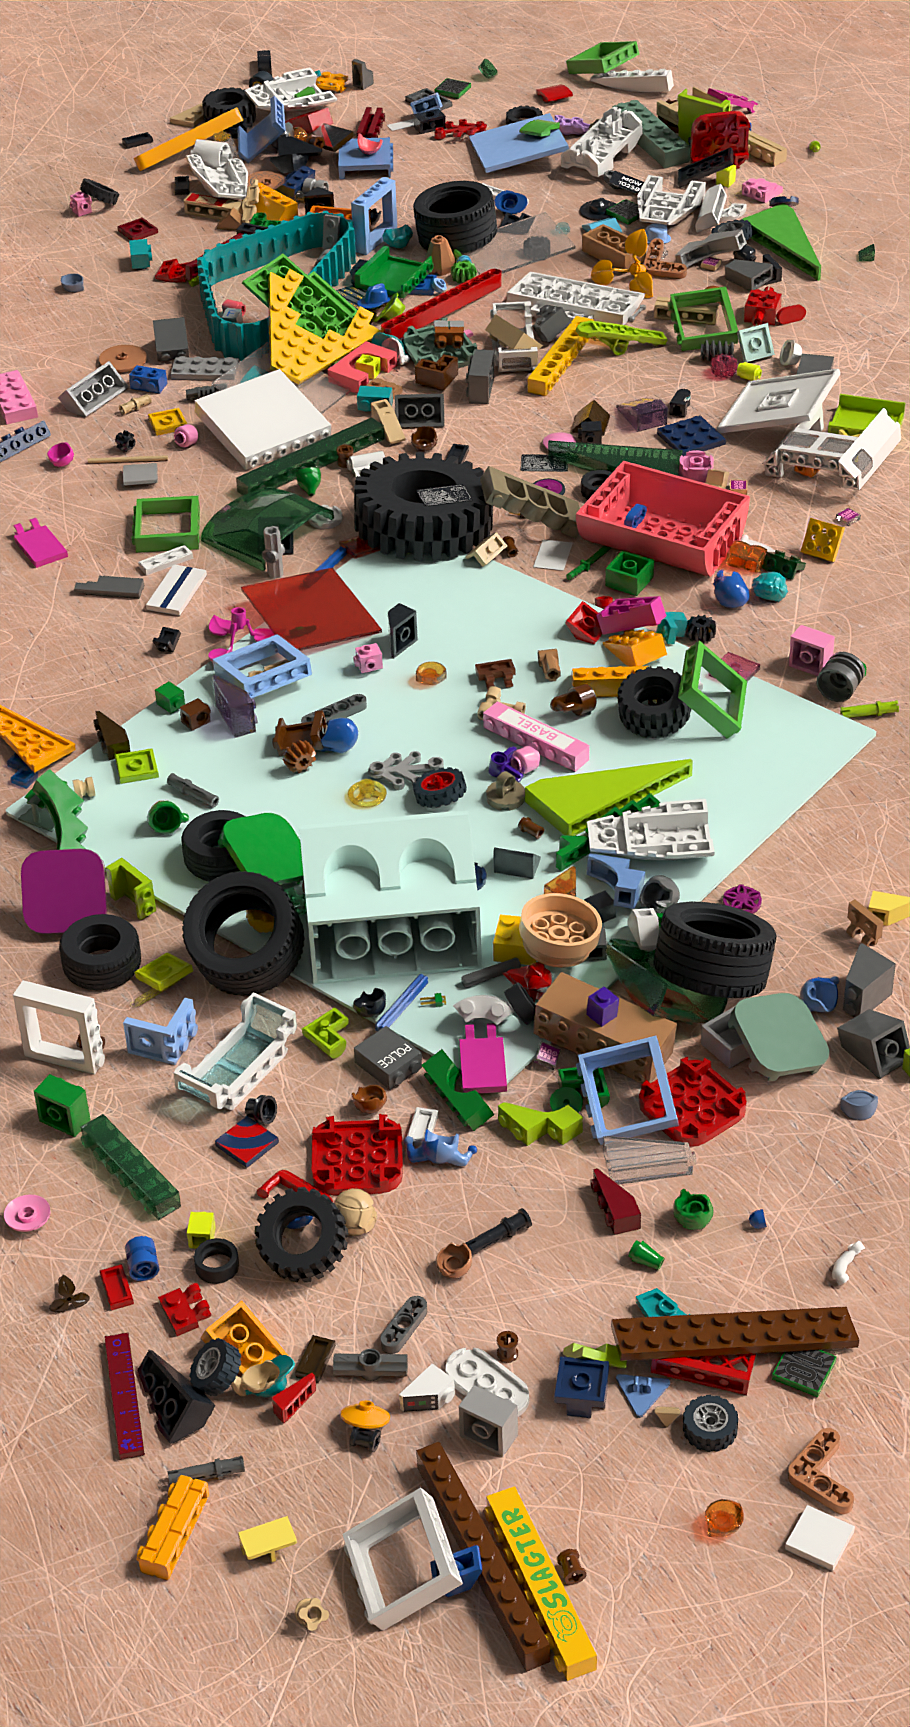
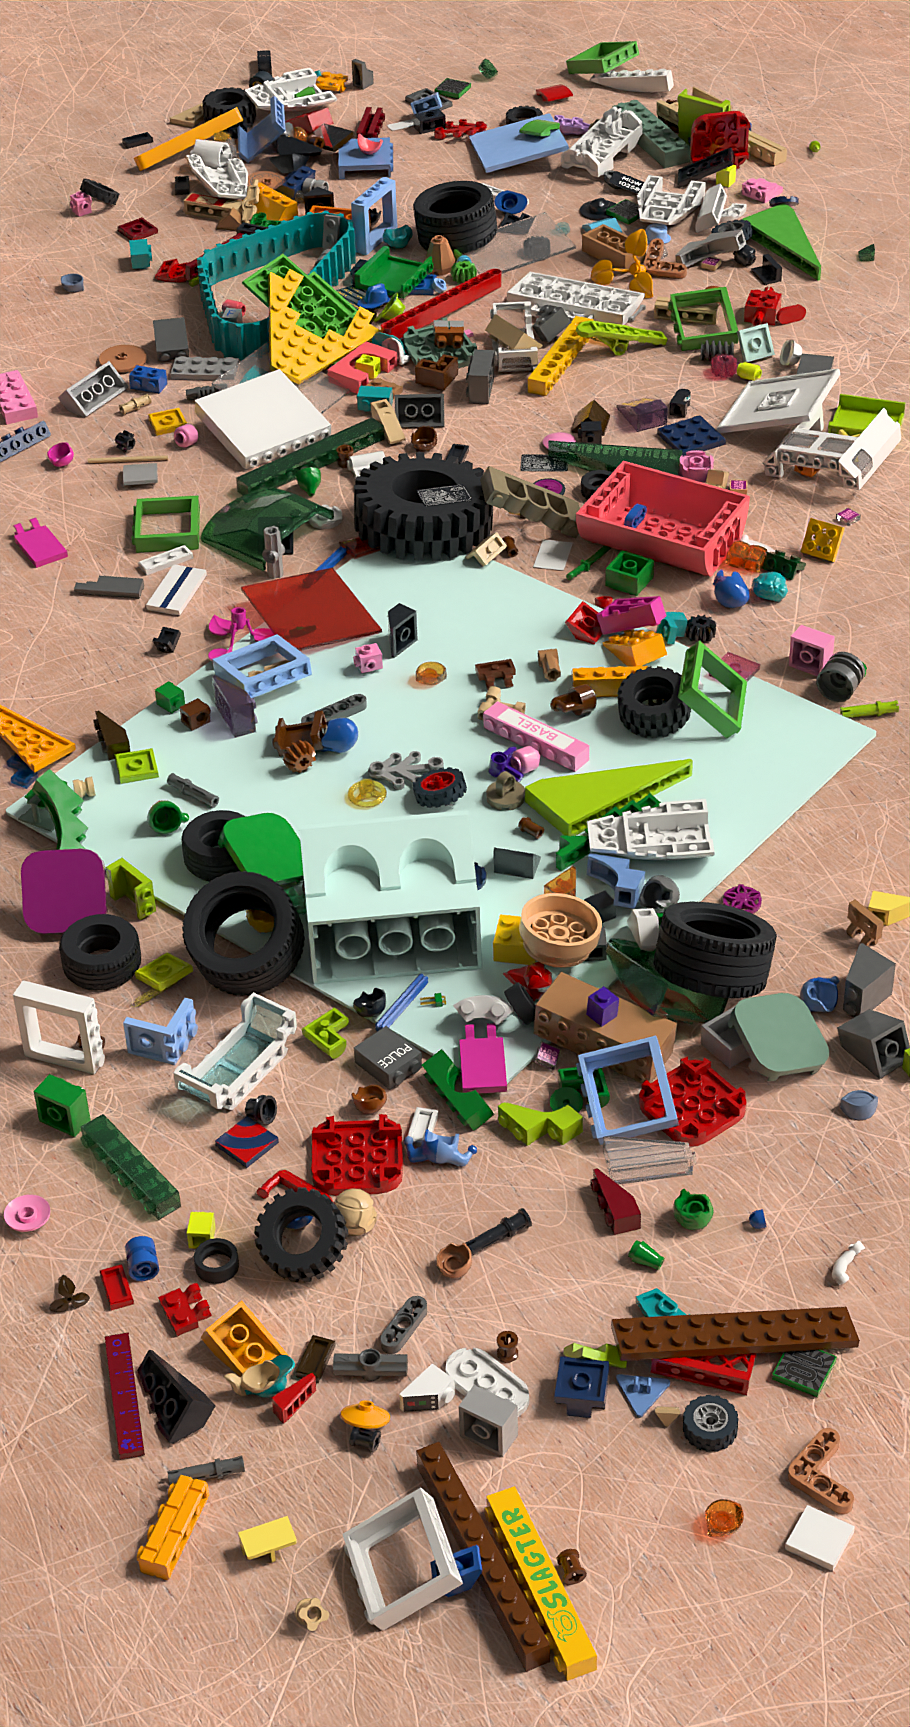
black wheel [189,1338,241,1397] -> none
dark grey axle [461,957,521,988] -> none
dark pink tile [707,88,758,113] -> none
dark grey slope [725,259,773,291] -> none

